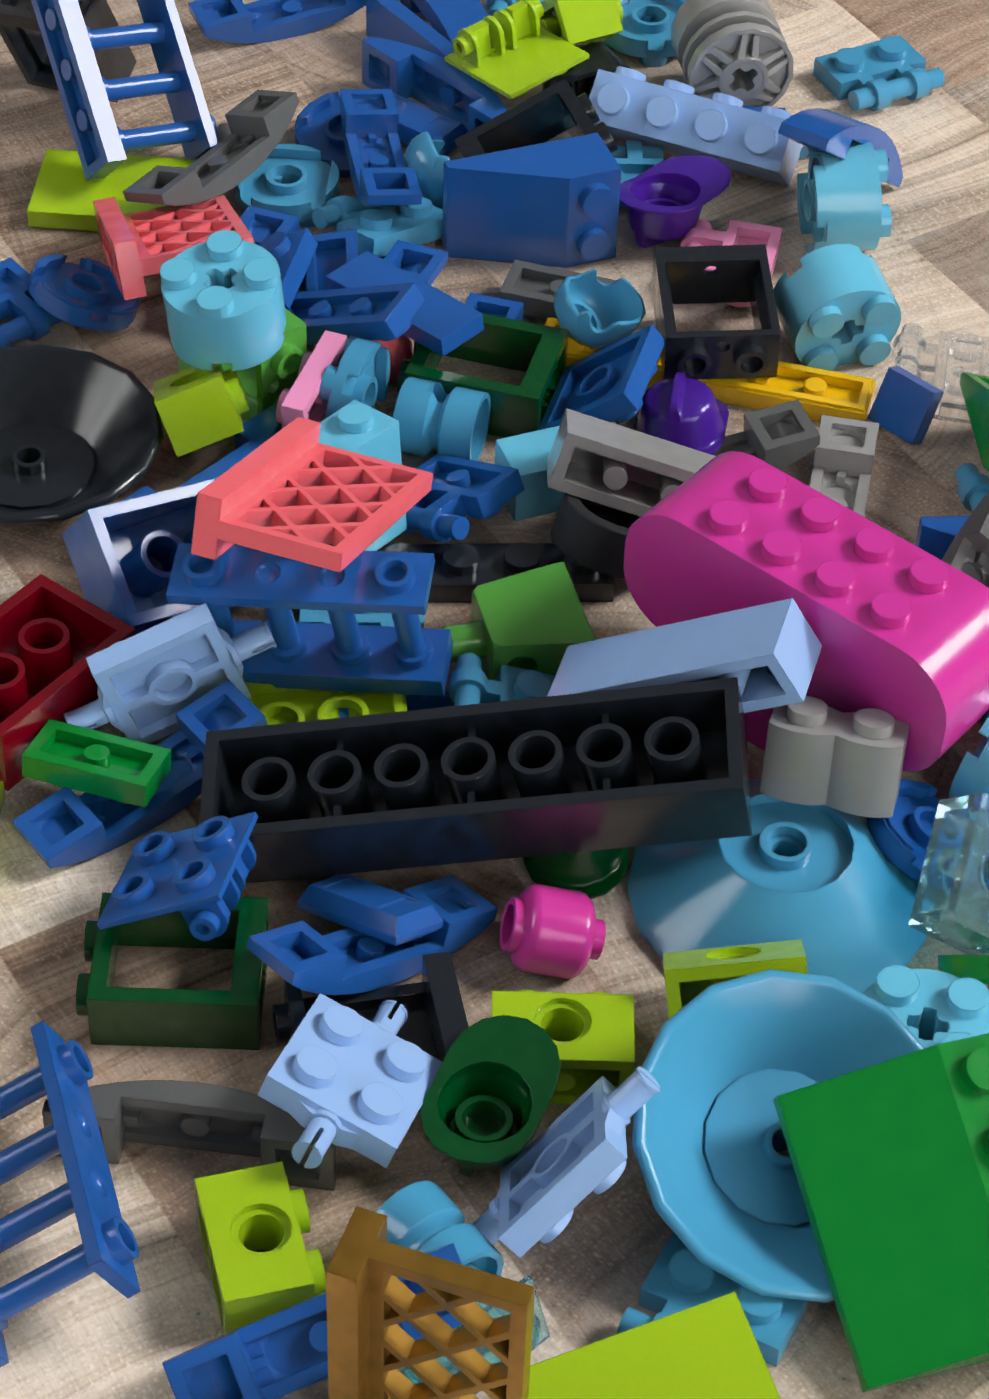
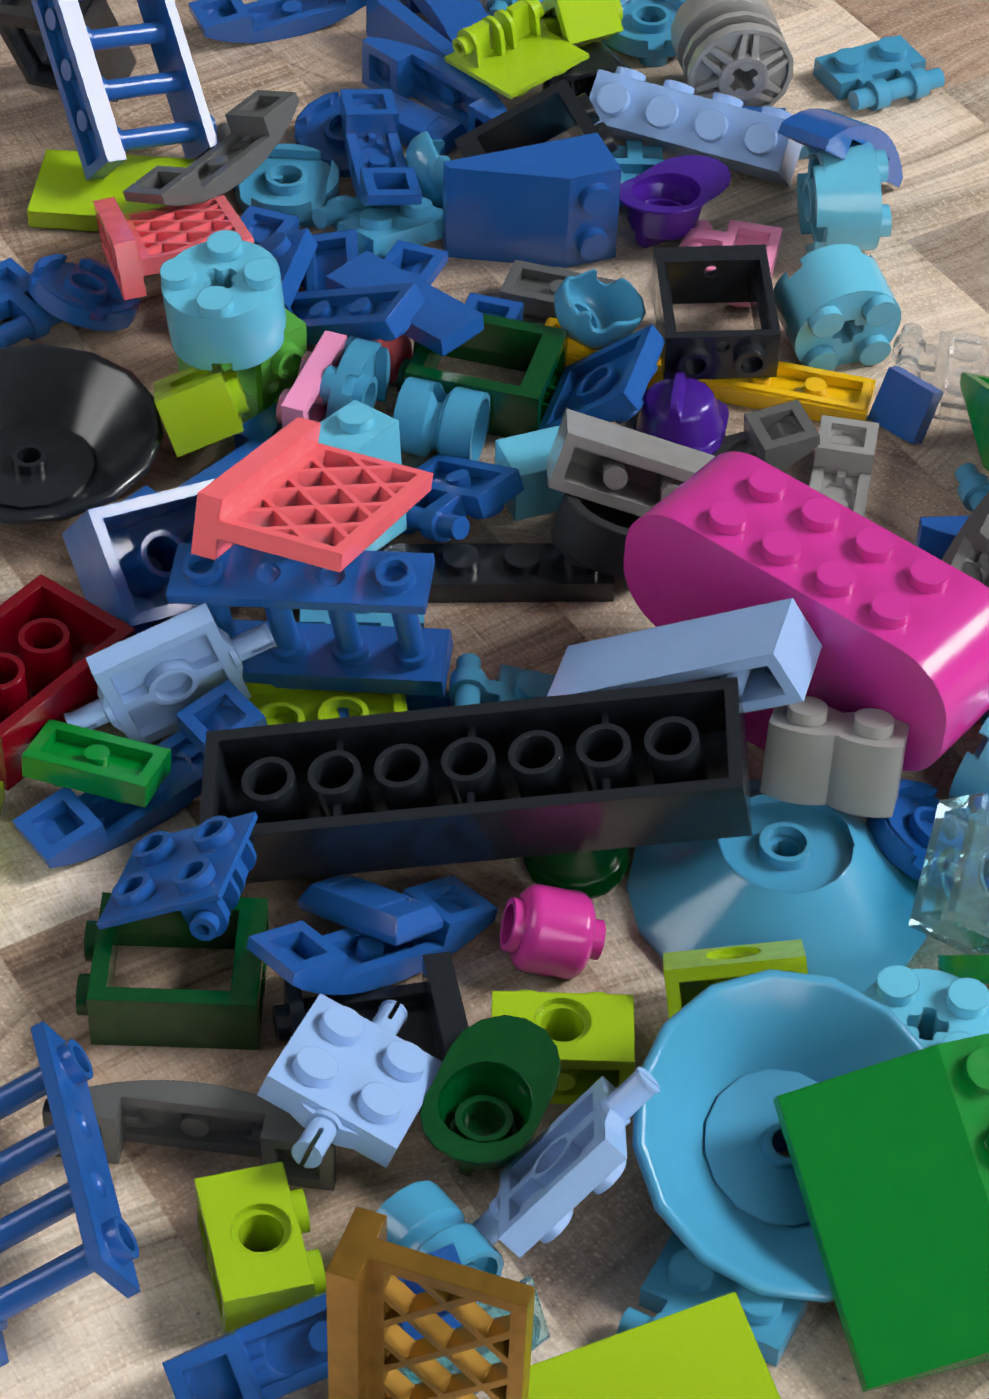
bright green torso [442,562,596,680] -> none

